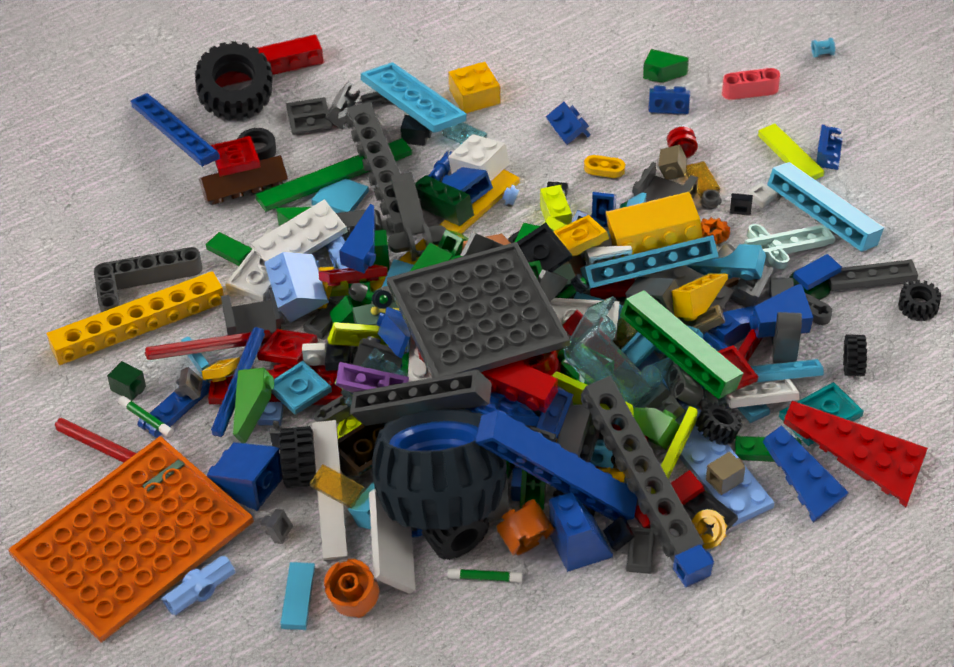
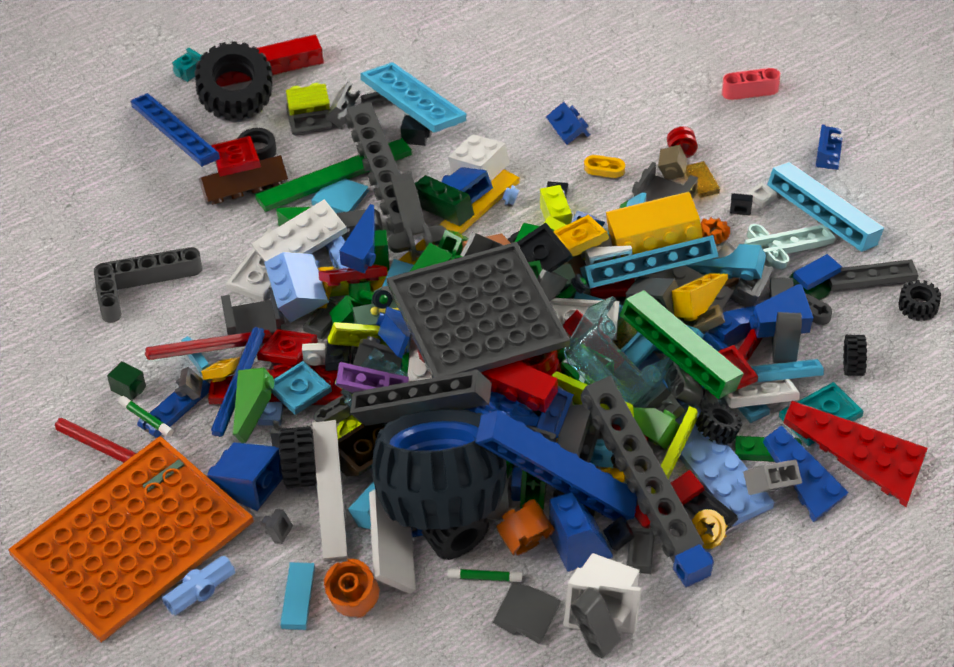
yellow brick [46,271,224,365] -> none
green tile [205,232,252,266] -> none
clear yellow tile [310,464,364,509] -> none
dark grey hinge [349,283,368,302] -> none
blue pin [428,151,453,181] -> none
clear light blue plate [442,122,487,144] -> none
yellow brick [448,62,501,113] -> none
blue slope [592,192,617,227] -> none
green slope [643,49,689,83] -> none
blue bracket [648,85,690,114] -> none
dark grey plate [701,189,722,209] -> none
dark tan brick [706,451,745,495] -> none
neon yellow tile [758,123,824,180] -> none
medium azure bush [811,38,835,58] -> none
none -> teal brick [172,47,202,82]
none -> neon yellow brick [286,83,330,115]
none -> dark grey slope [492,582,561,644]
none -> white piece [563,553,642,634]
none -> dark grey beam [570,587,621,658]
none -> light grey brick [743,460,802,495]

